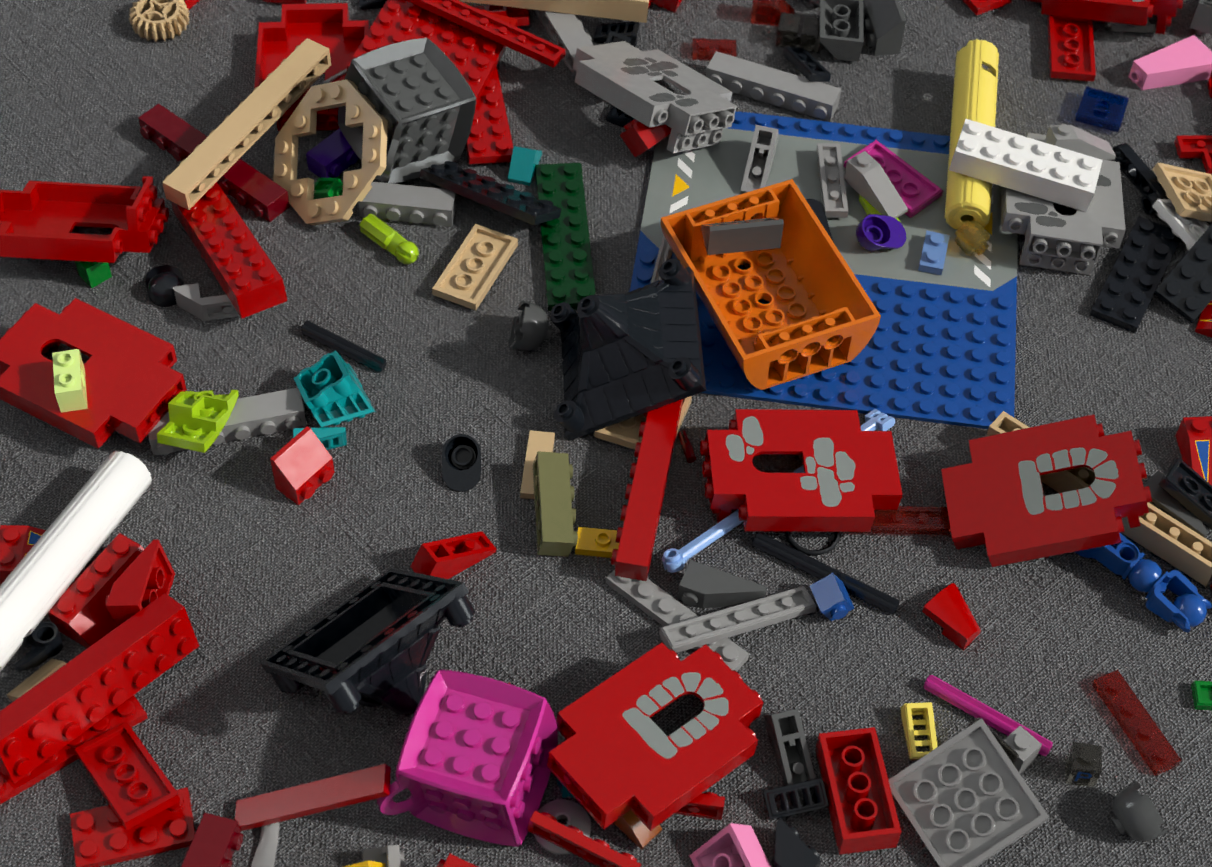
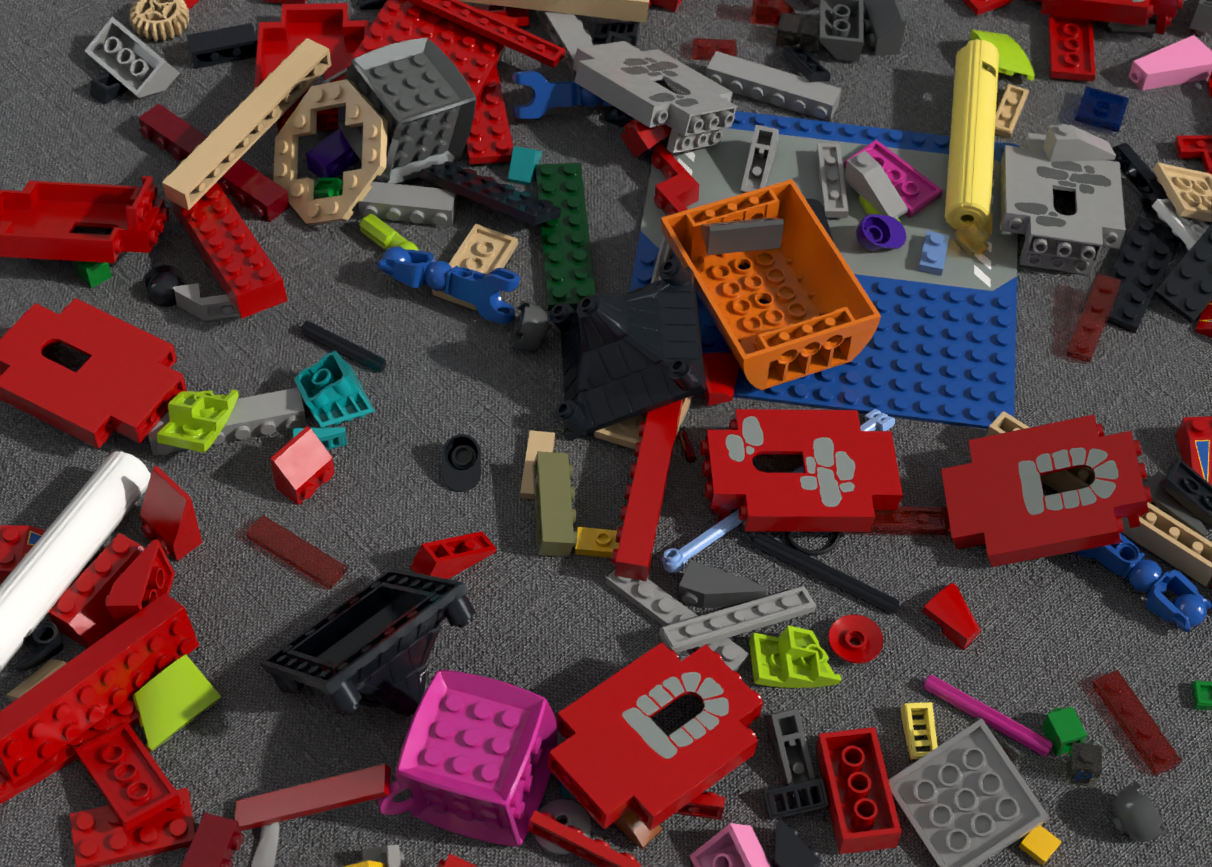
yellowish green brick [52,349,88,413] -> none
blue brick [810,573,854,621] -> none
white brick [949,119,1103,212] -> none
light grey brick [1001,726,1042,774] -> none
none -> light grey slope [84,17,179,98]
none -> black slope [90,73,128,105]
none -> lime slope [133,654,221,753]
none -> red slope [140,466,203,561]
none -> black brick [187,23,258,69]
none -> clear red tile [246,515,347,589]
none -> blue piece [377,246,520,324]
none -> blue piece [513,71,613,119]
none -> red bracket [651,142,699,216]
none -> red slope [702,352,739,406]
none -> lime slope [749,625,842,688]
none -> red dish [828,614,884,664]
none -> lime slope [969,30,1035,81]
none -> tan tile [995,84,1029,139]
none -> yellow tile [1019,825,1062,866]
none -> green brick [1041,706,1088,756]
none -> clear red plate [1067,274,1121,363]

